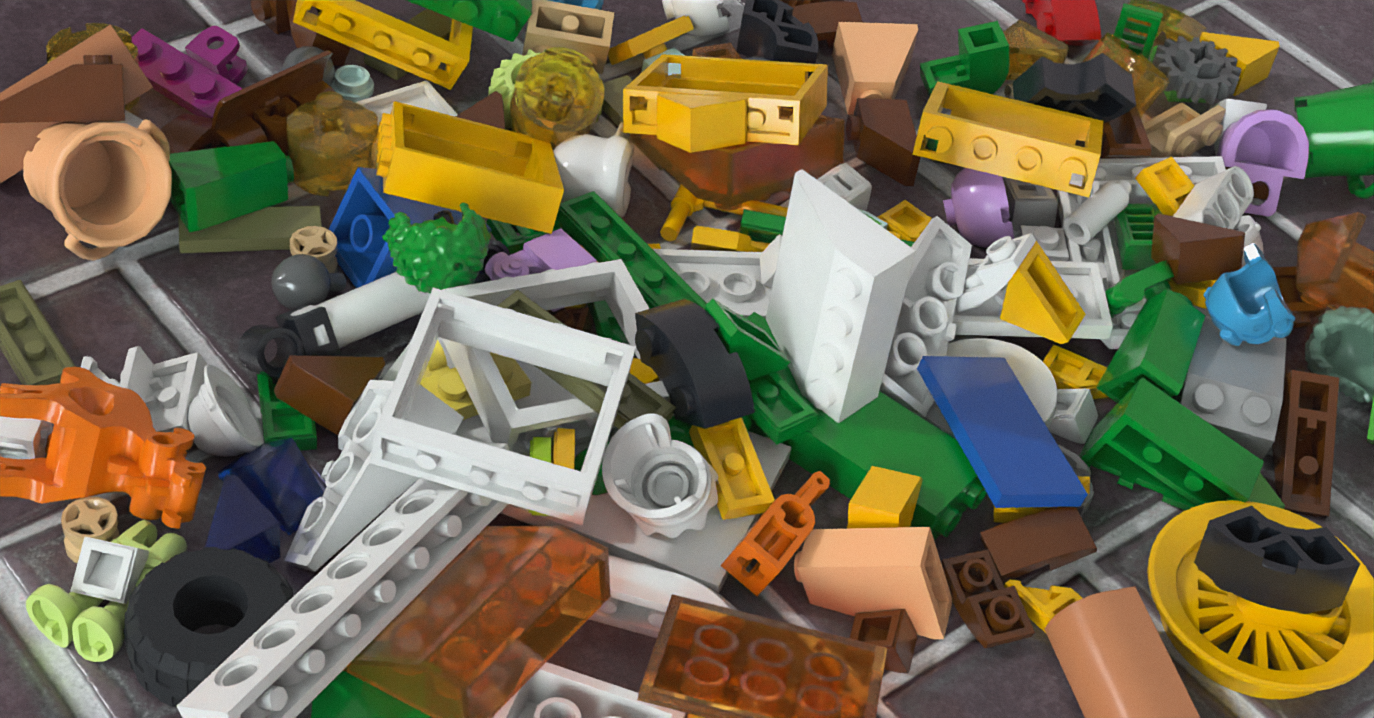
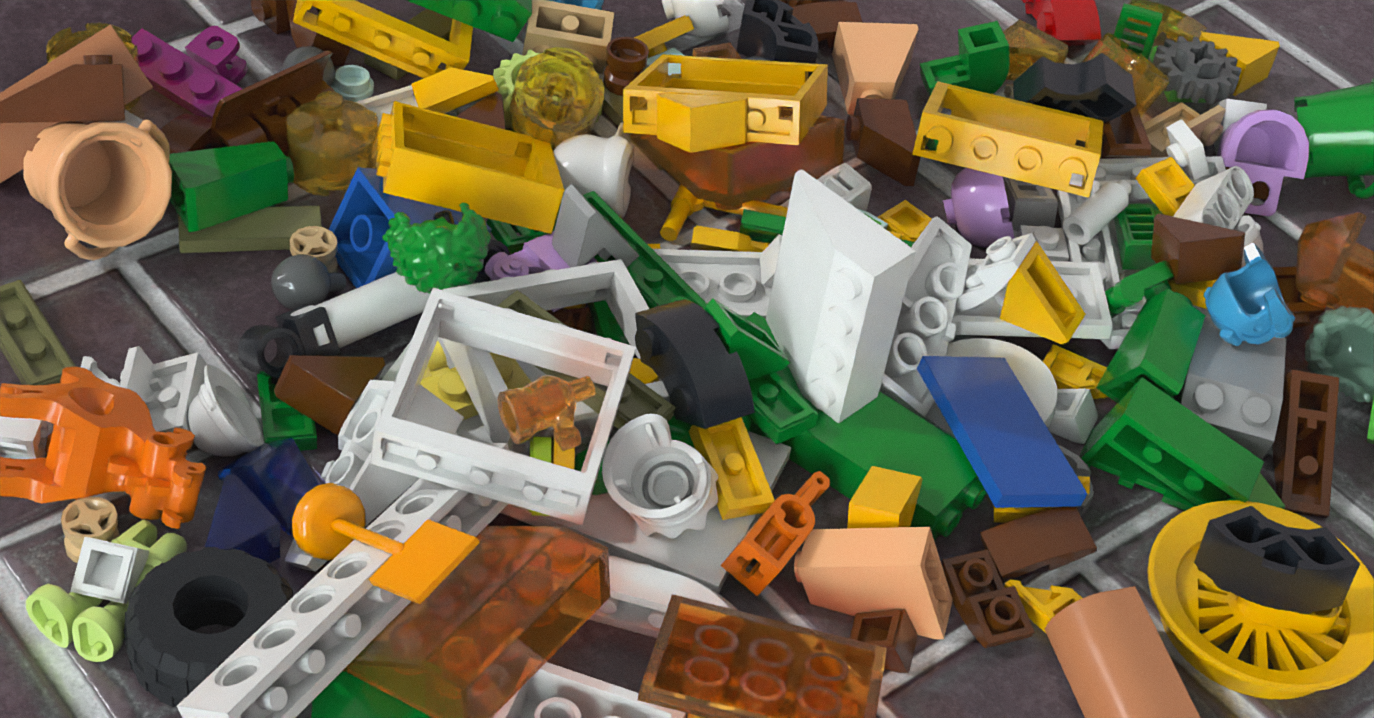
none -> light orange piece [292,483,480,605]
none -> yellow tile [411,67,499,114]
none -> clear orange piece [497,375,595,452]
none -> light grey slope [552,184,639,268]
none -> reddish brown wheel [603,37,649,96]
none -> white plate [1166,119,1209,181]

